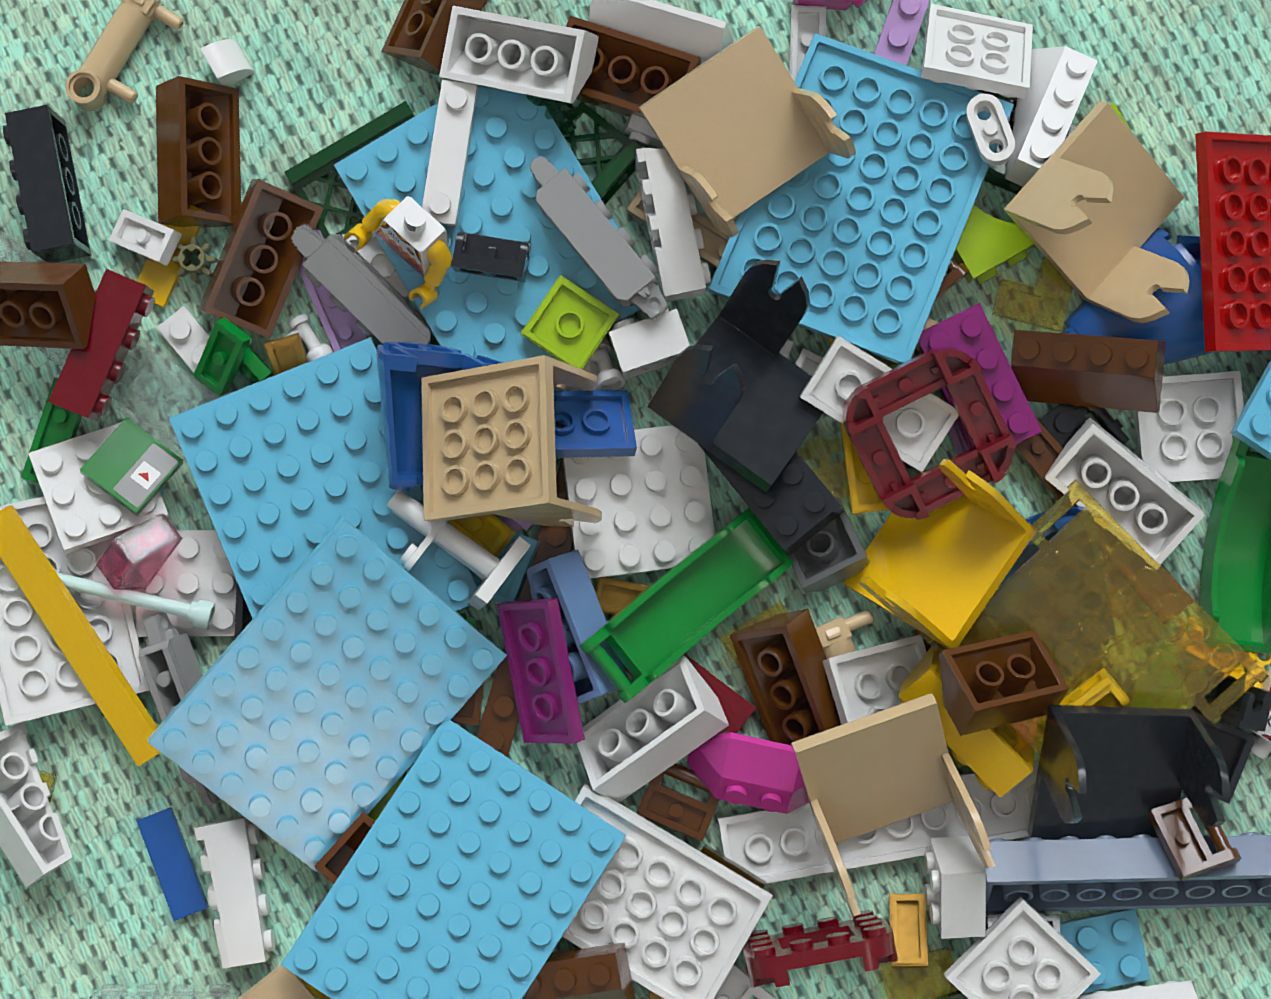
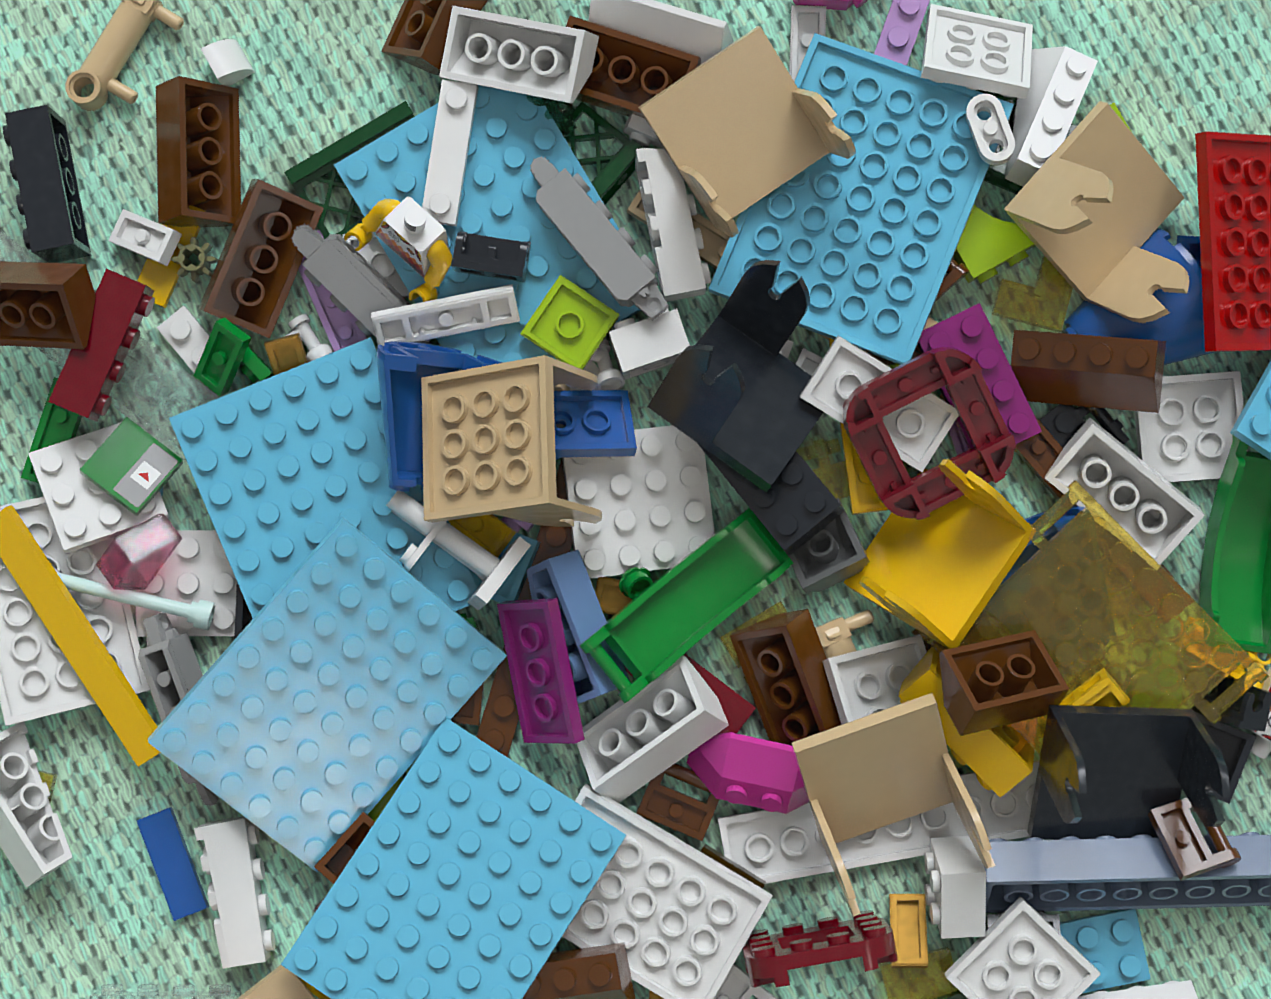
none -> white plate [371,284,520,346]
none -> green plate [619,567,653,600]

